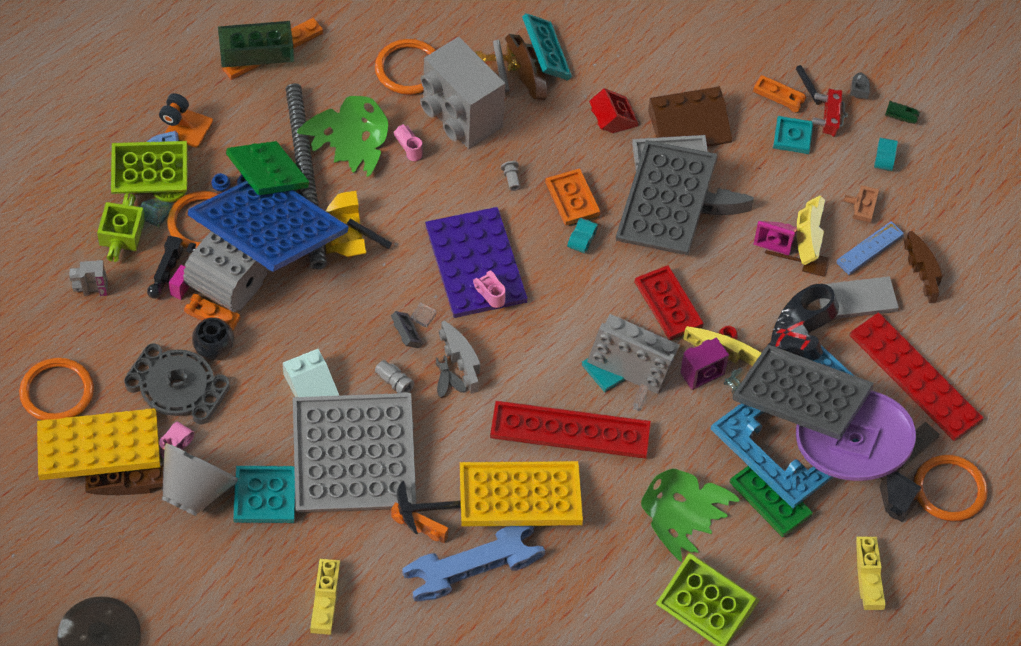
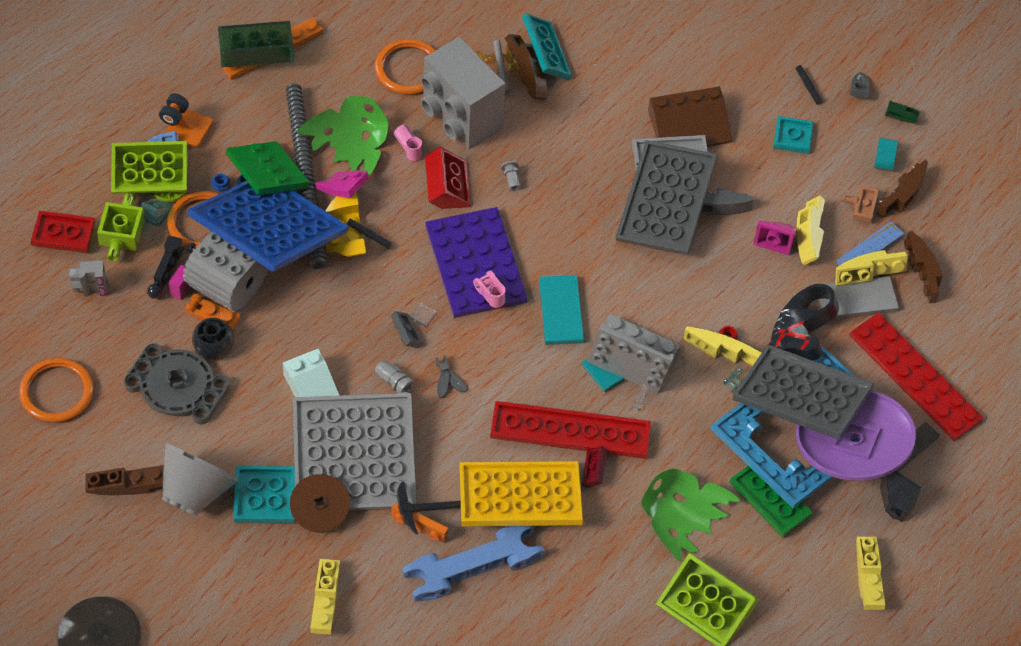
yellow plate [37,408,160,481] -> none
bright pink piece [159,422,195,459] -> none
light grey slope [439,321,480,393] -> none
orange plate [545,168,600,226] -> none
teal axle [567,218,598,254] -> none
red slope [589,88,639,133] -> none
red plate [634,265,704,340] -> none
magenta brick [680,337,729,390] -> none
orange plate [753,75,806,112] -> none
reddish brown piece [765,250,829,277] -> none
red piece [812,88,848,137] -> none
orange wedge [913,455,988,521] -> none
none -> red plate [31,210,95,253]
none -> reddish brown piece [290,474,350,533]
none -> dark pink plate [316,170,369,198]
none -> red slope [425,147,471,209]
none -> teal tile [539,275,584,345]
none -> dark red plate [582,446,607,488]
none -> light yellow slope [835,250,907,286]
none -> reddish brown slope [877,159,928,218]

